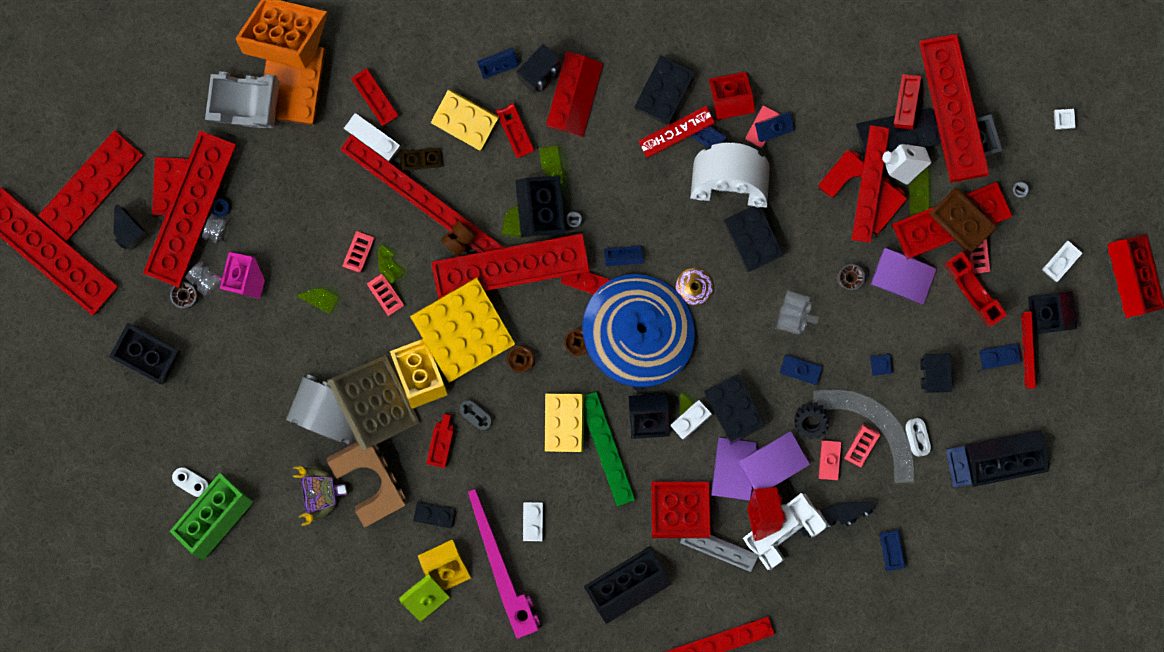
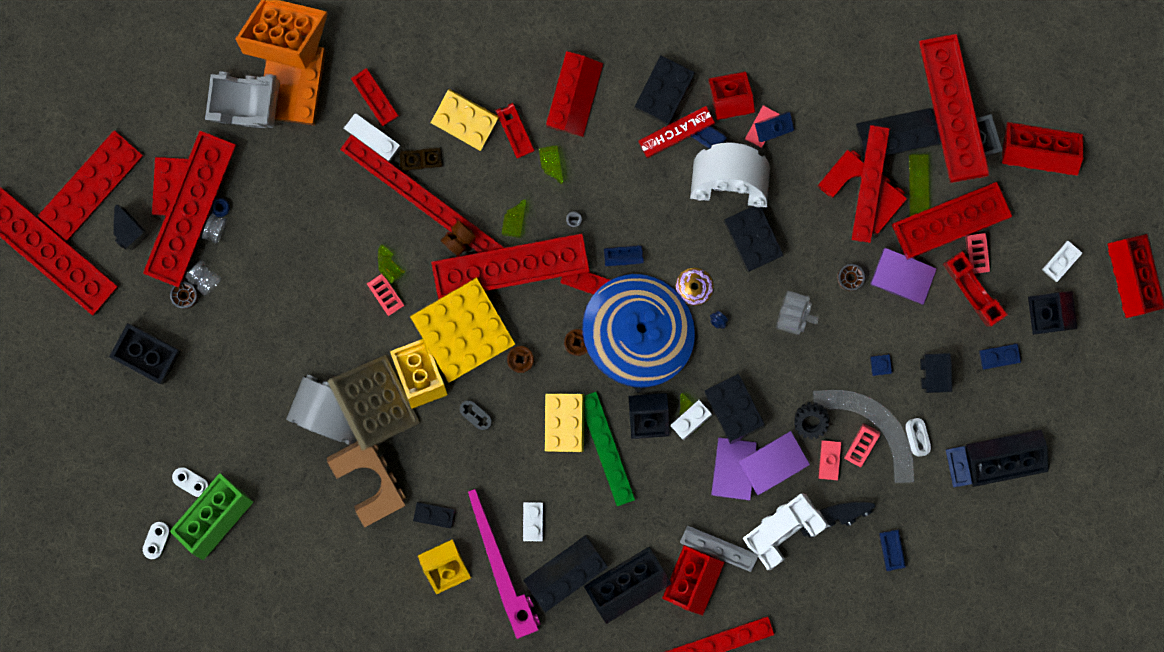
dark pink slope [219,252,265,299] -> none
torso [293,466,347,526] -> none
clear neon green slope [296,288,339,314] -> none
coral slope [343,231,374,273] -> none
lime plate [398,574,450,622] -> none
red hinge [426,414,453,468] -> none
dark blue plate [477,47,519,79] -> none
black brick [515,176,566,238] -> none
black brick [516,44,560,93] -> none
red plate [651,482,710,538] -> none
red slope [747,487,786,541] -> none
dark blue plate [780,355,822,385] -> none
white torso [883,144,931,184] -> none
red plate [894,74,922,129] -> none
reddish brown tile [929,187,997,255] -> none
flat silver hinge [1013,181,1029,197] -> none
red tile [1021,312,1035,389] -> none
white plate [1054,109,1075,130] -> none
none -> white plate [143,522,170,559]
none -> black slope [523,535,608,613]
none -> red slope [662,545,724,616]
none -> dark blue plate [710,311,728,329]
none -> red slope [1002,122,1083,176]

